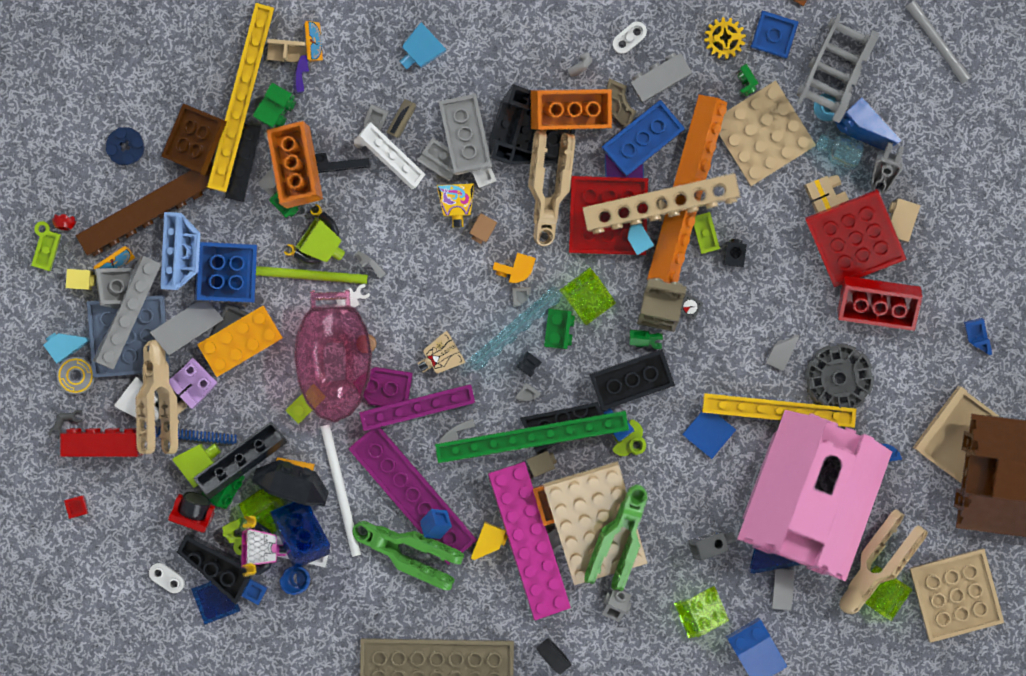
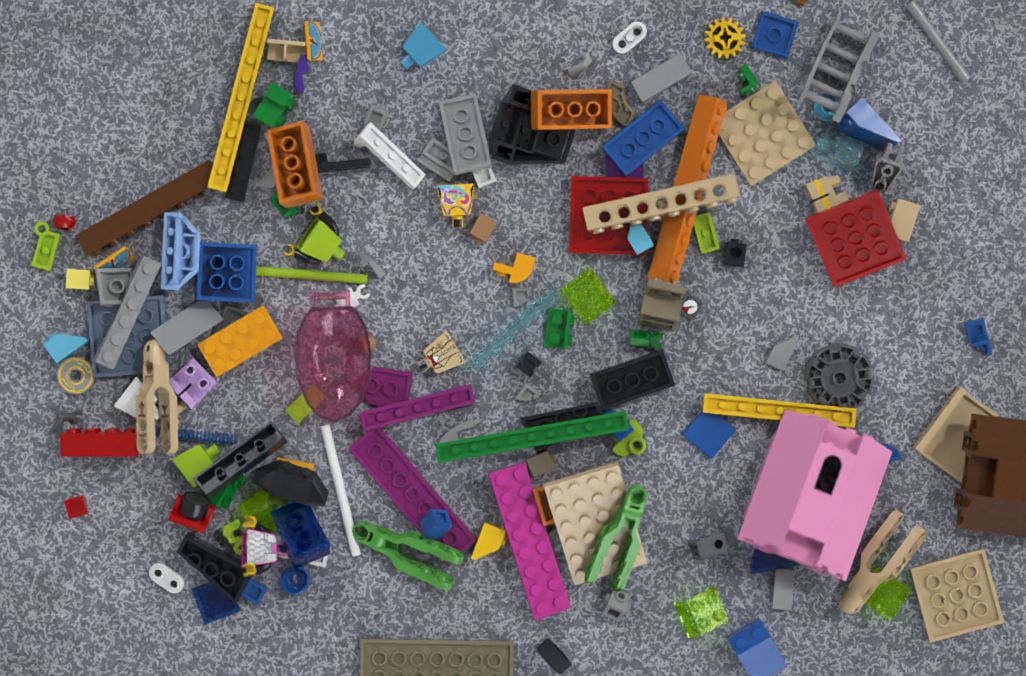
dark blue plate [106,127,145,166] -> none
reddish brown plate [161,104,227,175] -> none
dark tan slope [387,99,417,139] -> none
tan piece [528,130,575,246] -> none
red brick [837,276,923,331] -> none

